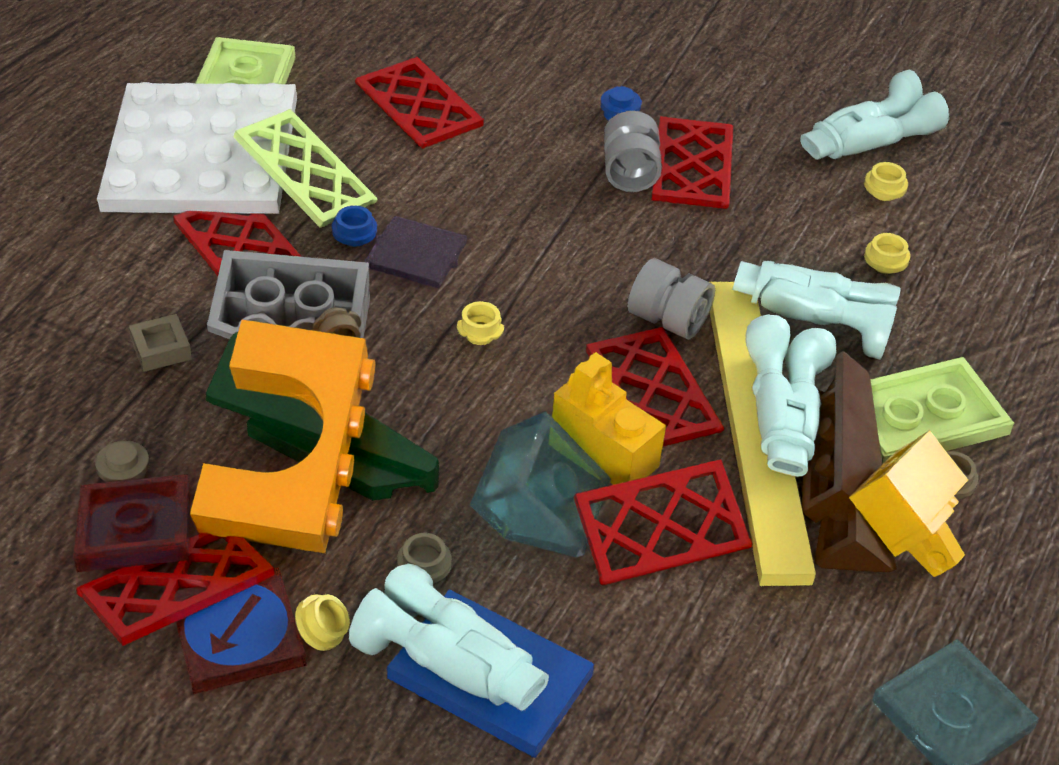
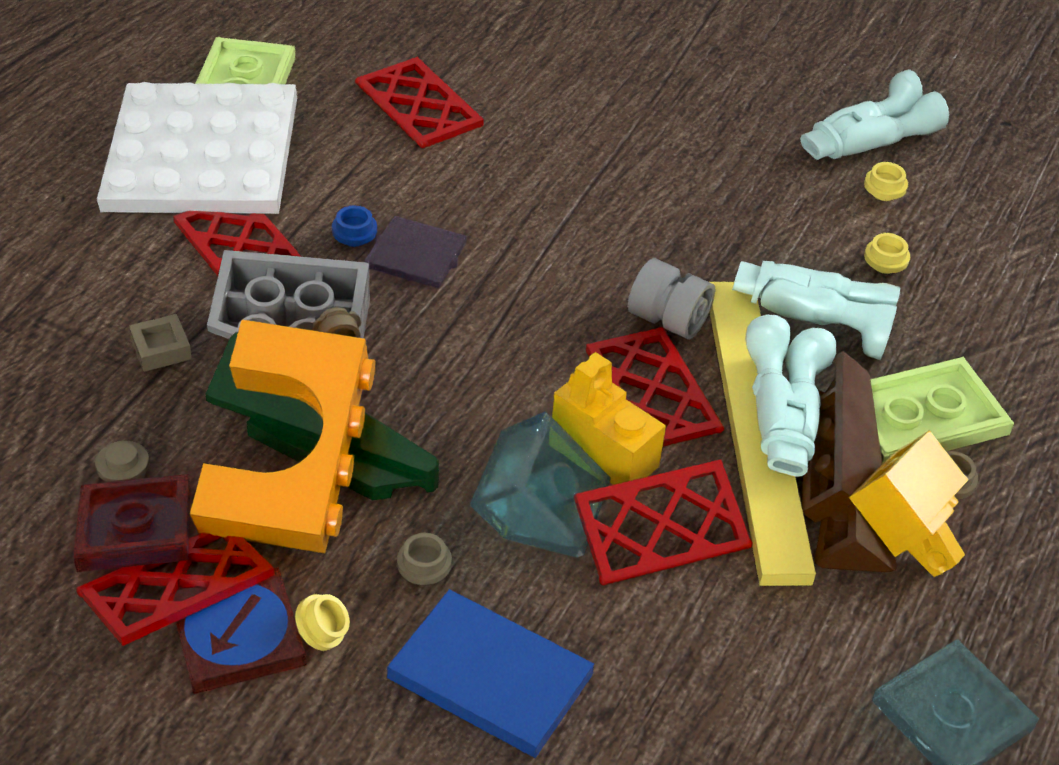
yellowish green window [233,109,377,228] -> none
light aqua piece [349,563,549,711] -> none
light yellow plate [457,301,504,345] -> none
blue plate [600,86,642,120] -> none
light grey wheel [604,111,662,192] -> none
red window [651,116,733,209] -> none

